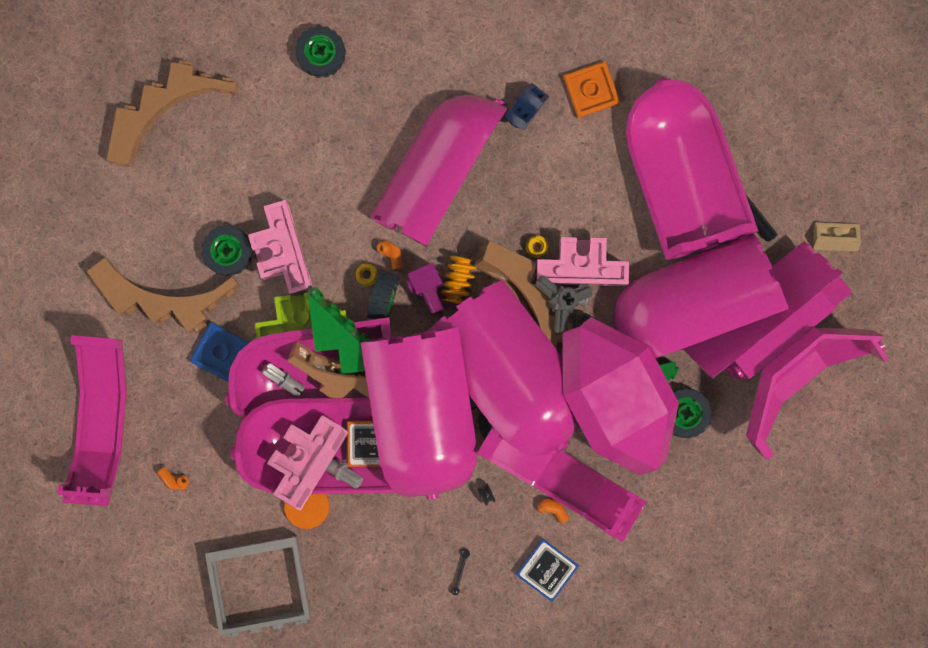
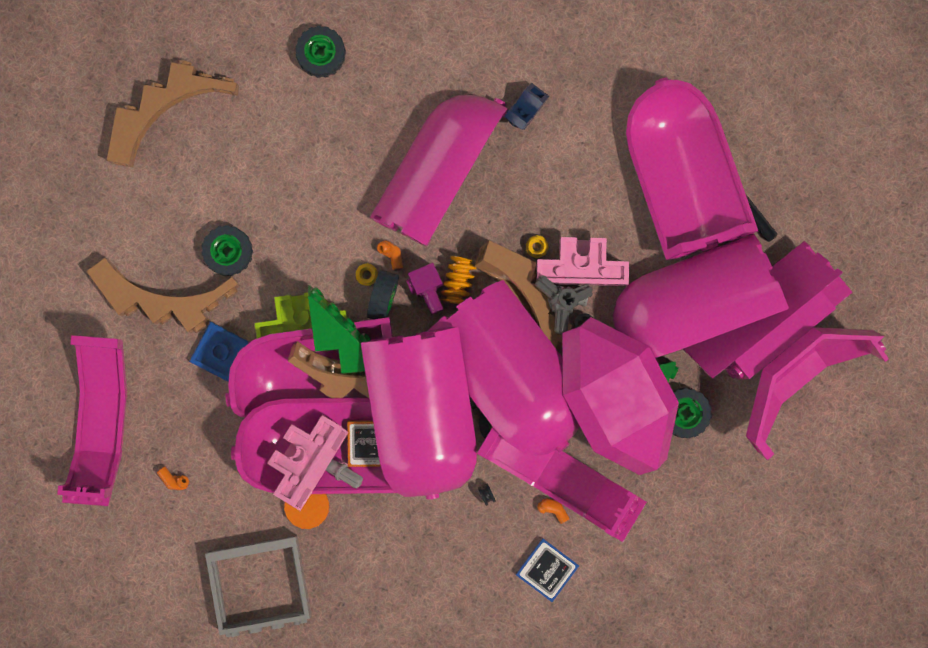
bright pink piece [248,200,313,295] -> none
light grey axle [262,363,305,397] -> none
black hinge [451,549,470,596] -> none
orange tile [563,61,620,118] -> none
tan slope [813,222,861,251] -> none

